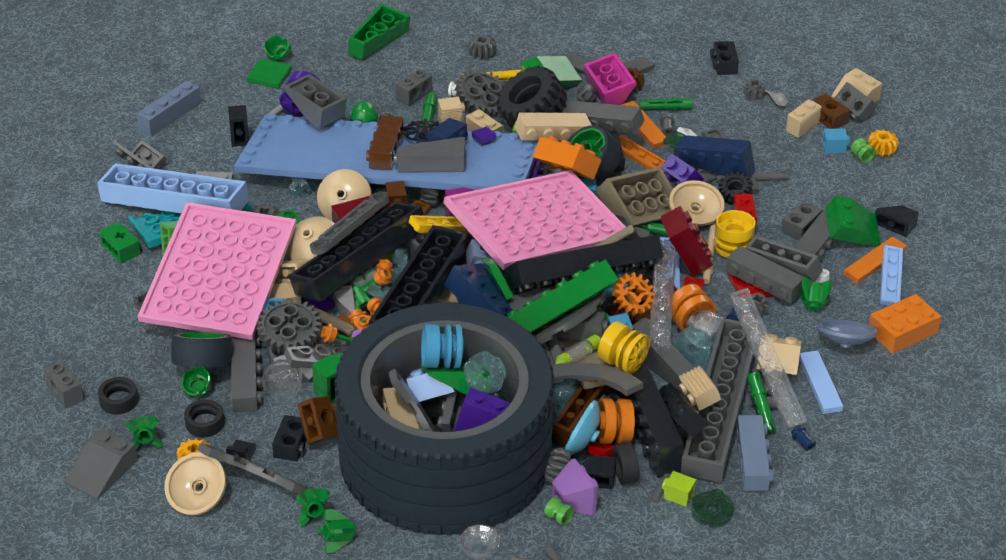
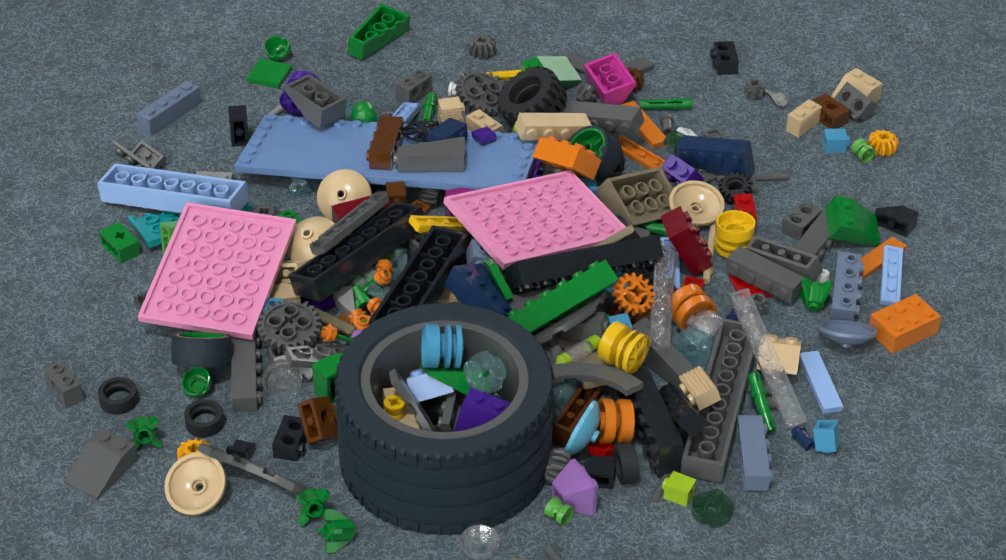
none -> yellow wheel [384,394,405,421]
none -> light blue tile [392,102,420,126]
none -> dark azure brick [813,420,840,453]
none -> sand blue brick [830,251,864,321]

